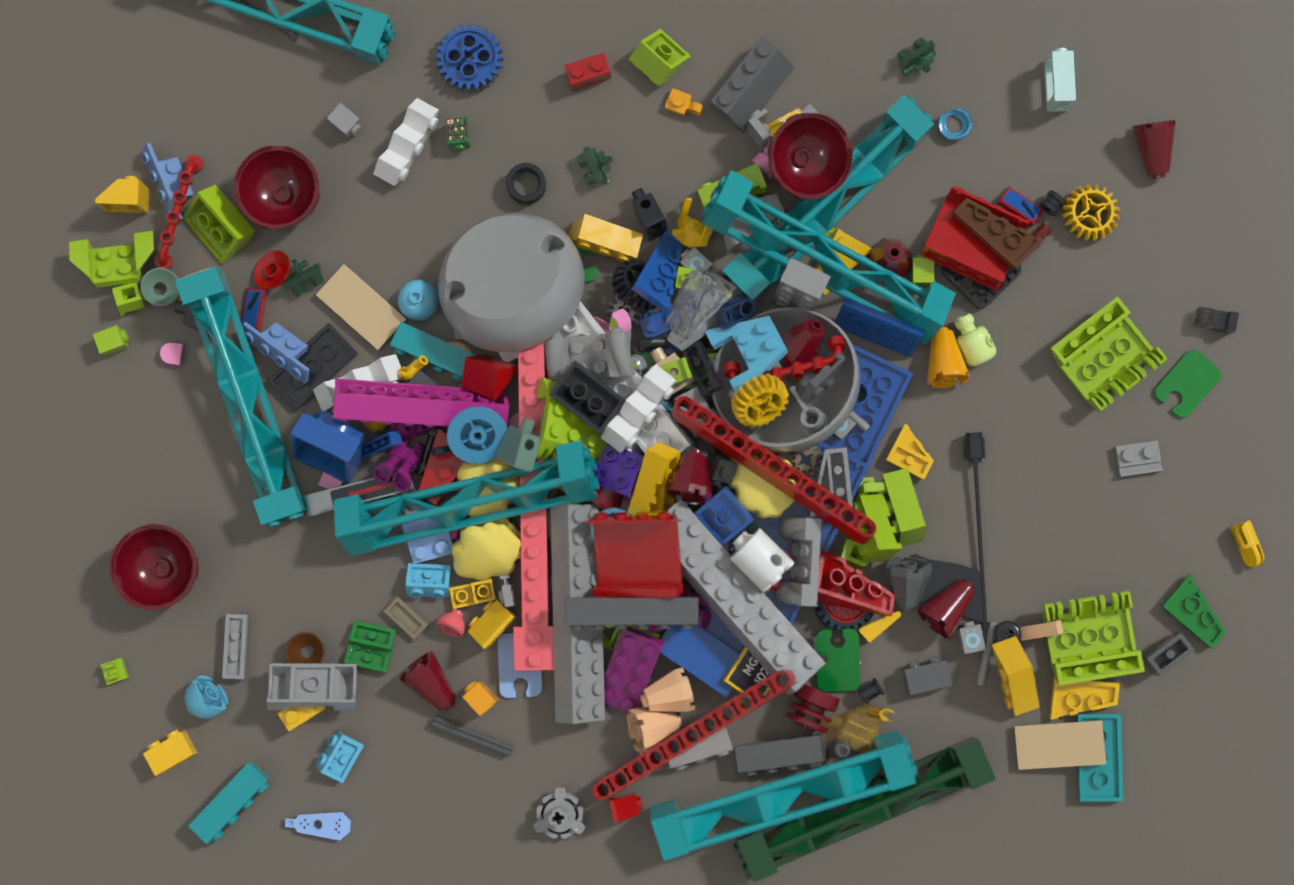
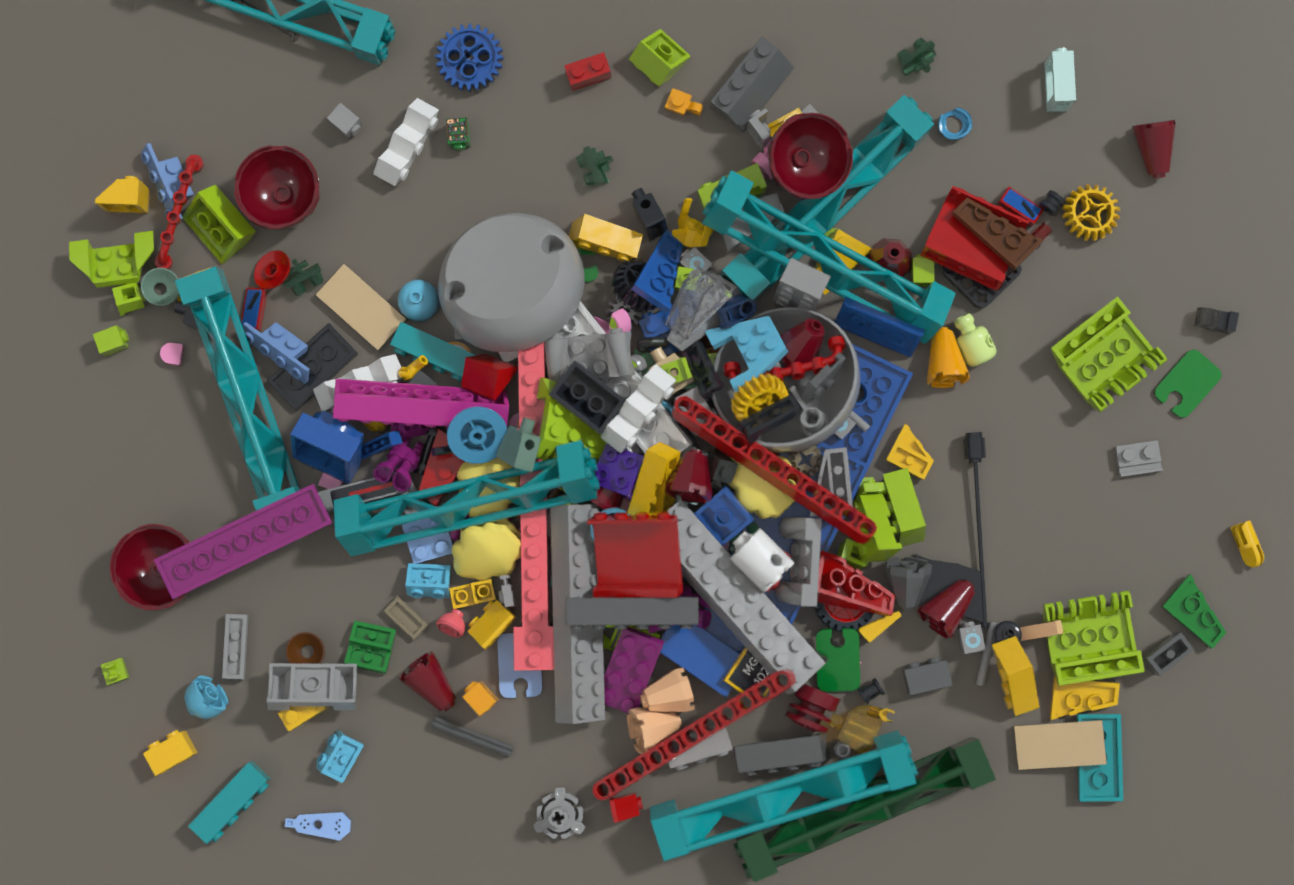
black tyre [506,163,546,205] -> none
none -> magenta plate [154,484,333,599]
none -> black plate [738,394,802,443]

